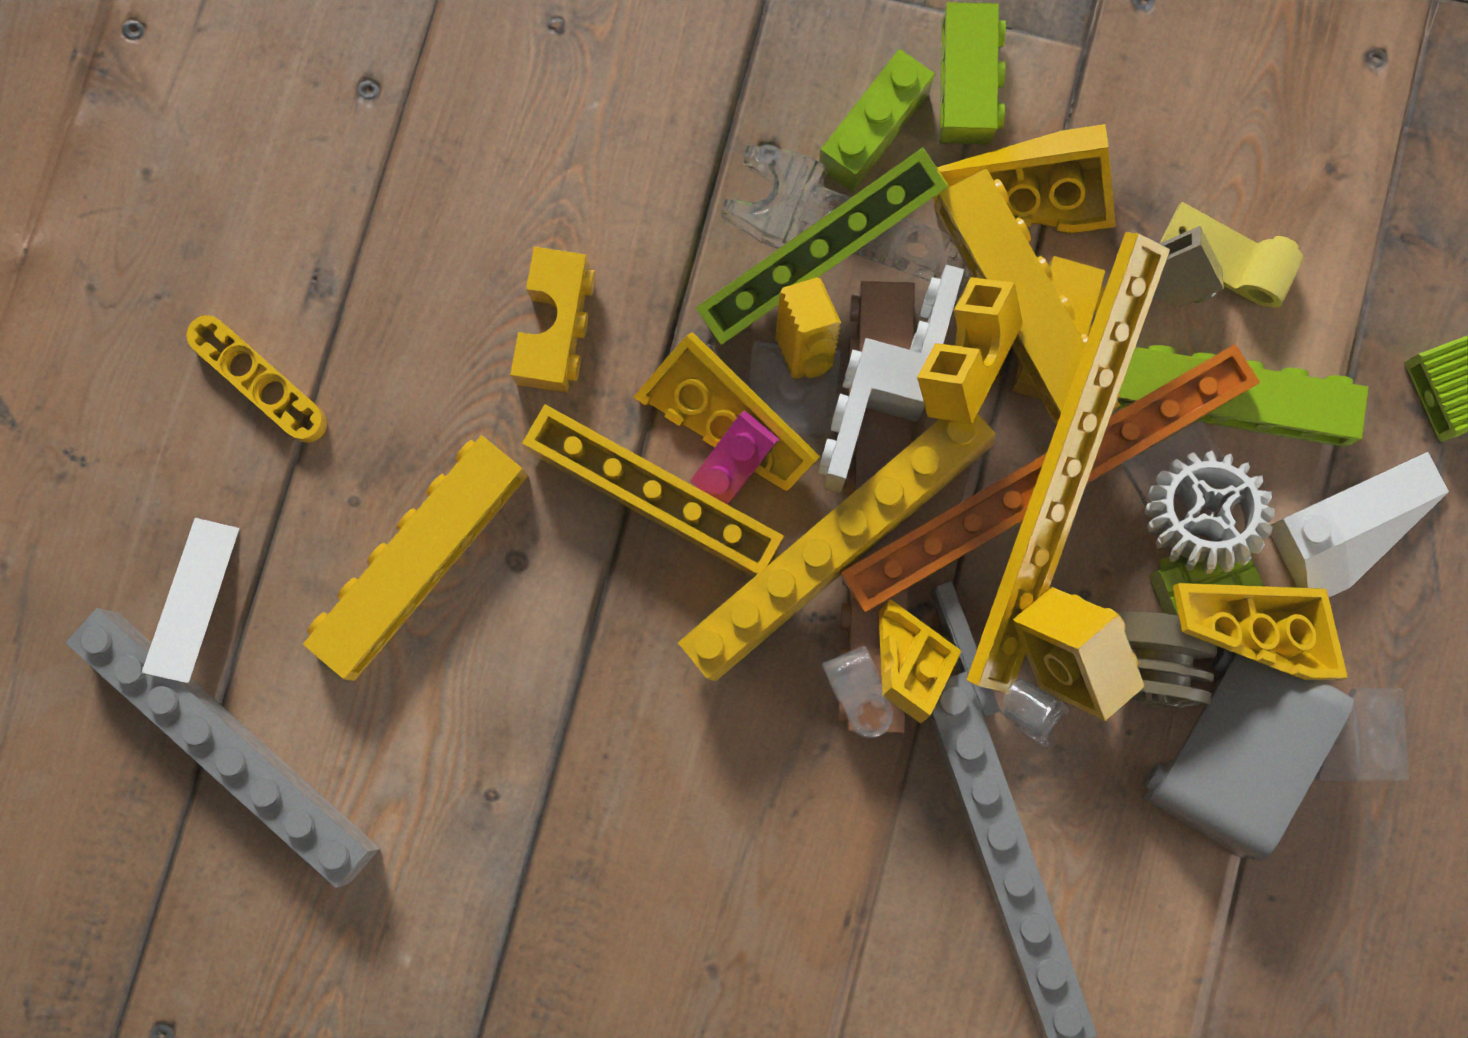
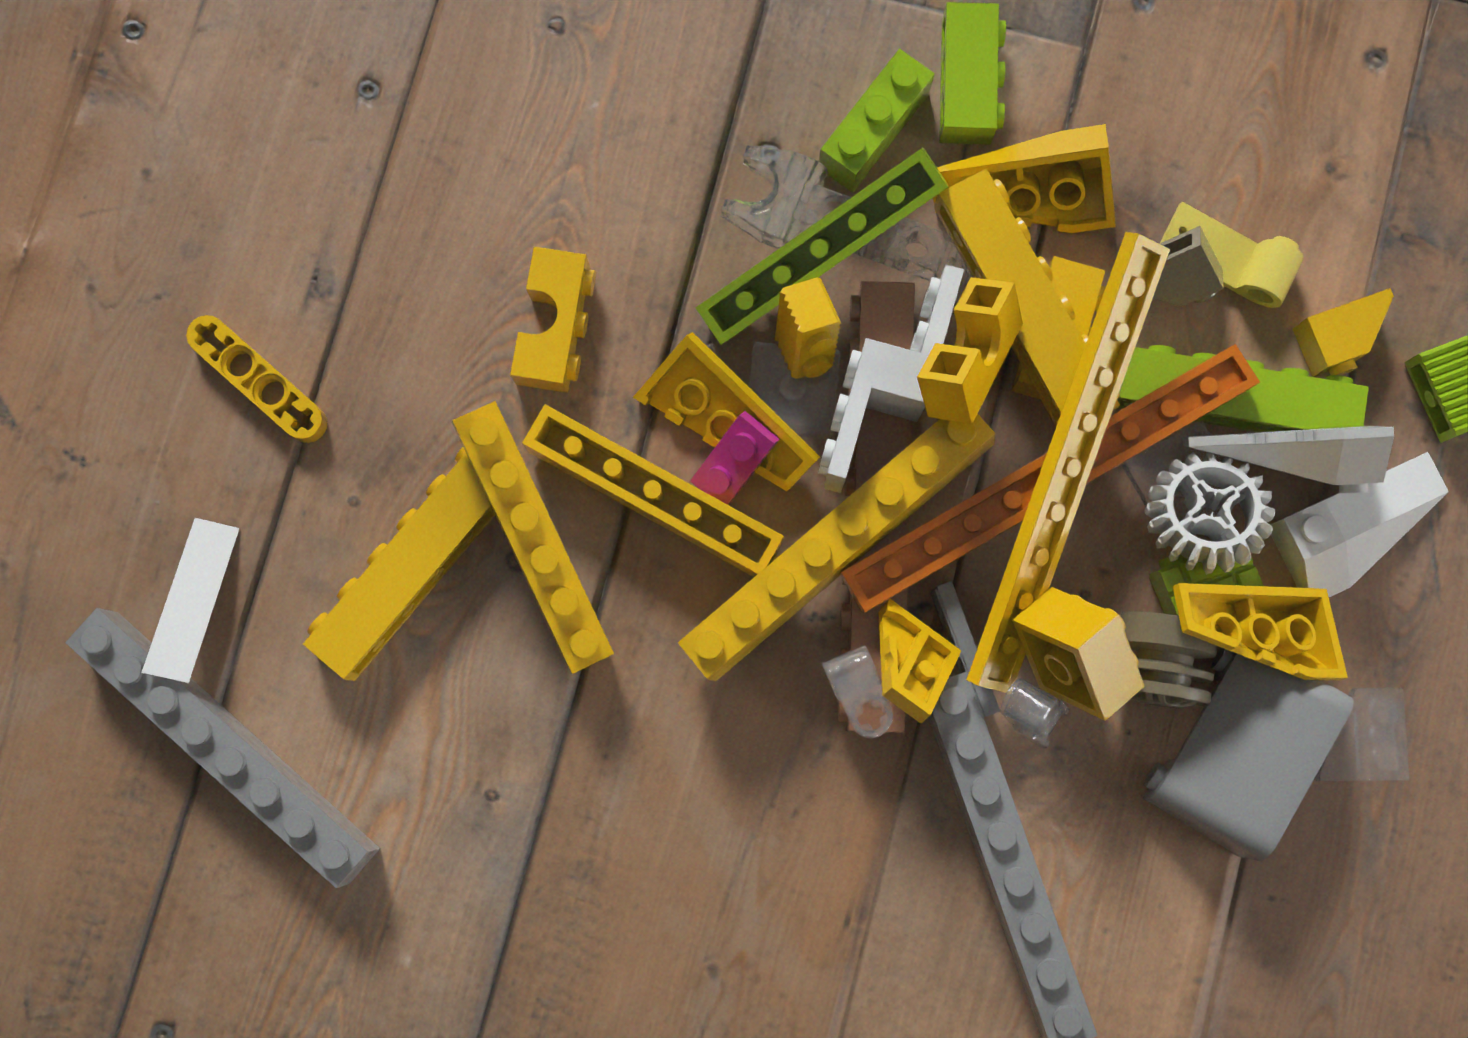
none -> yellow brick [452,401,614,674]
none -> white wedge [1182,426,1394,493]
none -> yellow slope [1293,288,1394,377]

